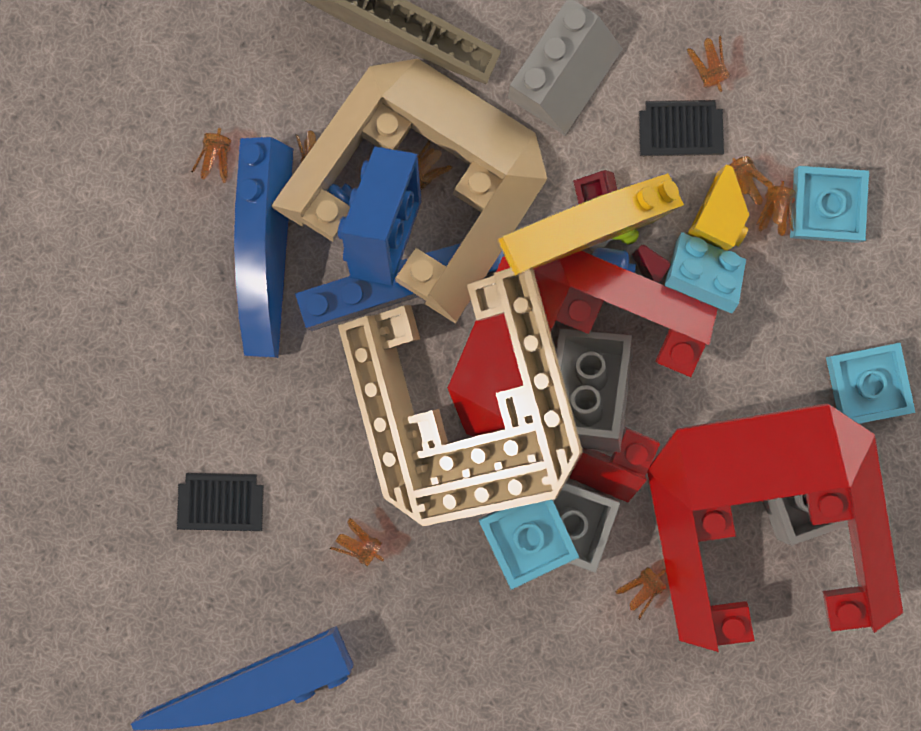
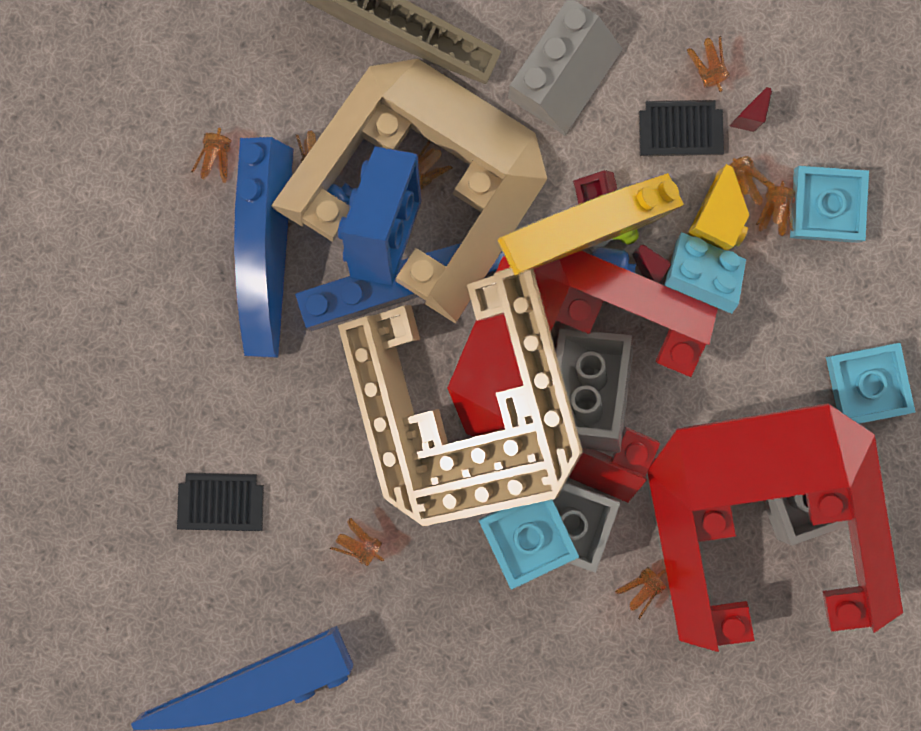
none -> dark red slope [729,87,772,132]

